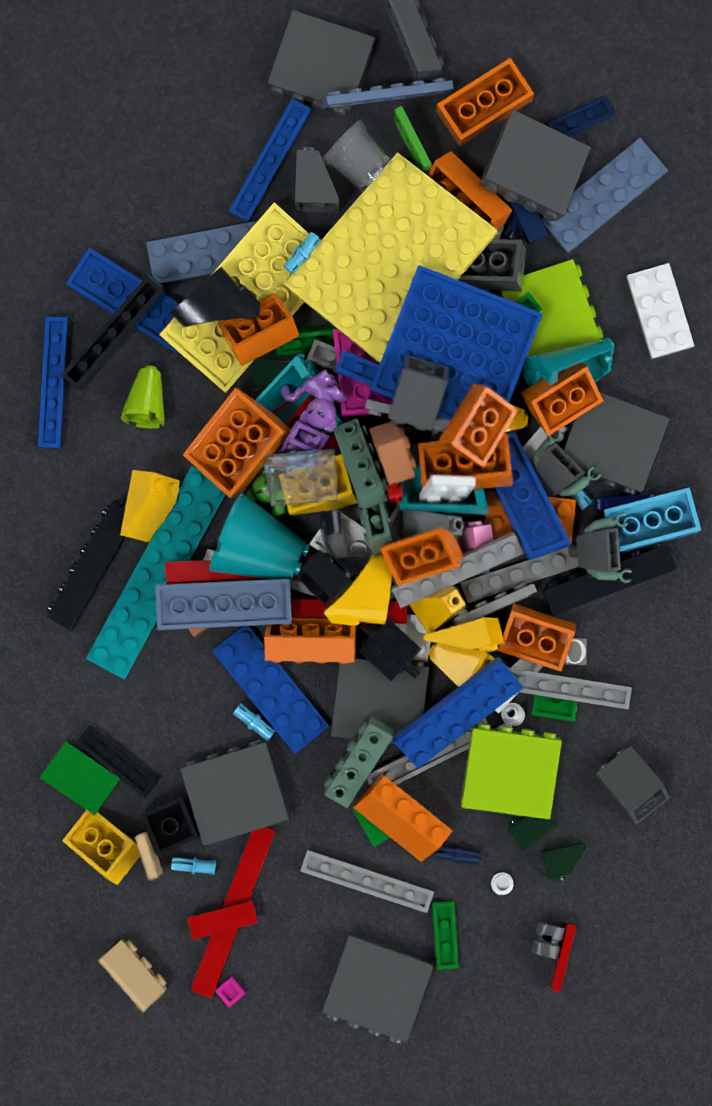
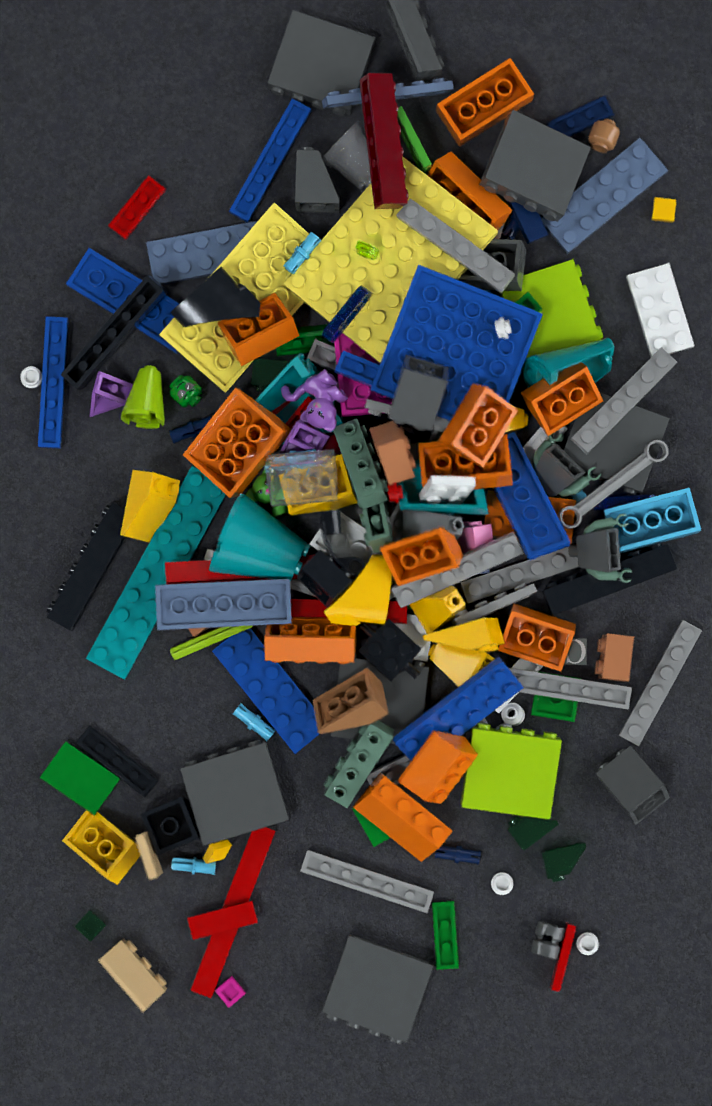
none -> white plate [20,366,42,388]
none -> clear green tile [75,910,107,942]
none -> medium lavender slope [90,371,133,417]
none -> red tile [108,175,166,240]
none -> green head [169,375,202,408]
none -> dark blue pin [169,416,211,444]
none -> lime axle [170,625,253,660]
none -> yellow tile [203,839,232,864]
none -> medium nougat slope [313,668,388,734]
none -> clear blue beam [322,286,372,343]
none -> clear neon green tile [355,240,379,260]
none -> dark red brick [359,73,409,209]
none -> light grey plate [396,198,515,293]
none -> orange slope [398,731,478,804]
none -> white plate [495,317,512,339]
none -> light grey piece [558,440,668,529]
none -> light grey plate [570,347,677,455]
none -> white plate [576,932,599,955]
none -> medium nougat head [588,119,620,153]
none -> nougat brick [595,634,634,682]
none -> light grey plate [618,620,702,746]
none -> yellow tile [652,197,676,223]

